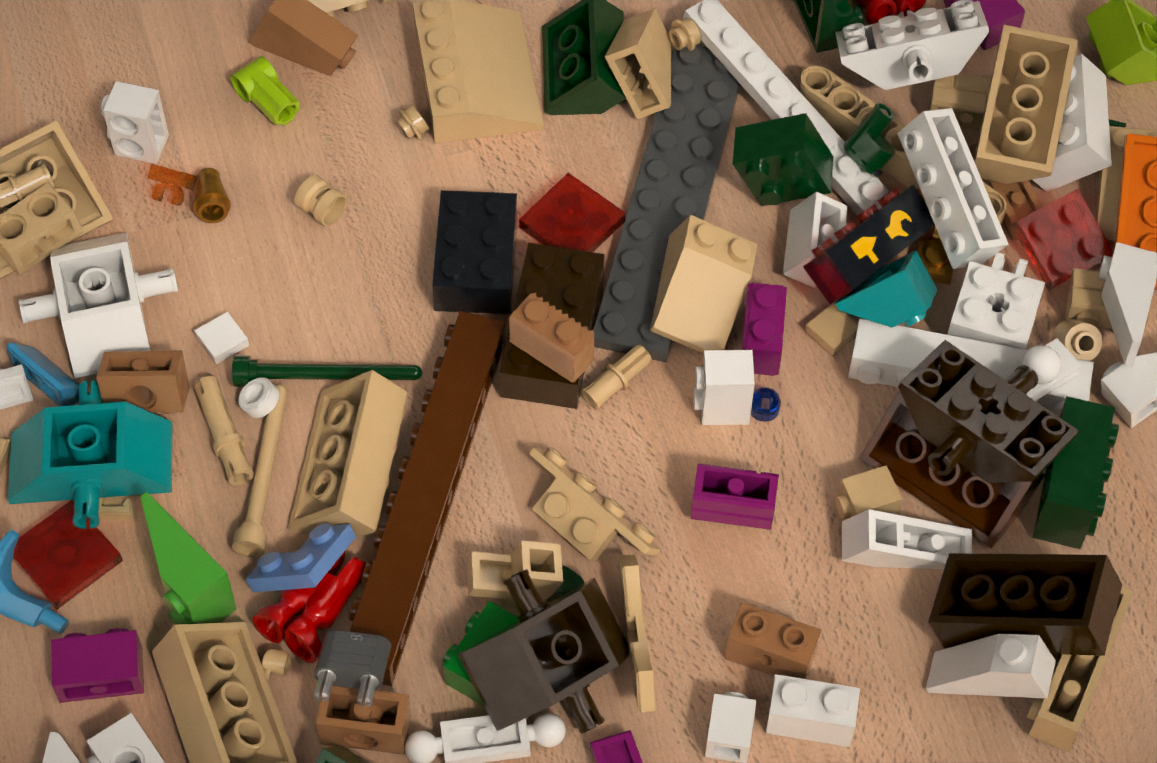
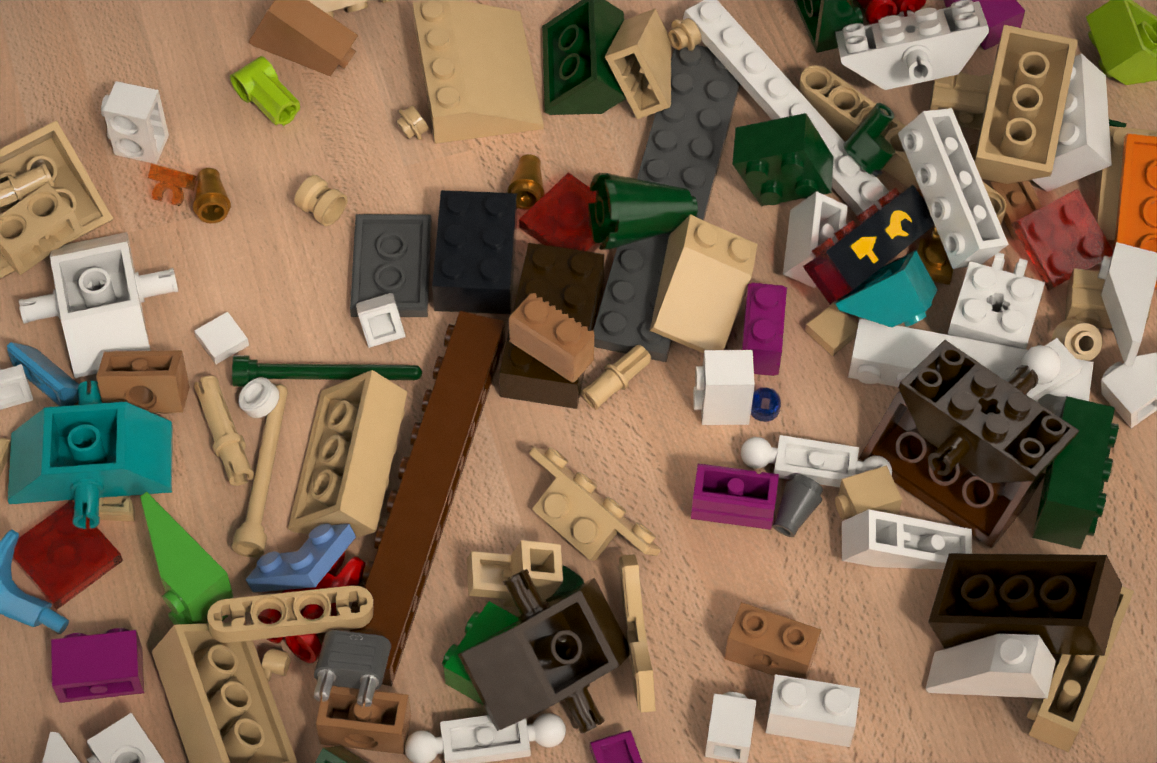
none -> tan beam [207,586,373,643]
none -> dark grey tile [350,214,432,317]
none -> white slope [356,293,406,348]
none -> pearl gold cone [507,154,545,210]
none -> dark green cone [588,173,698,250]
none -> white plate [741,435,892,488]
none -> dark grey cone [773,474,823,537]

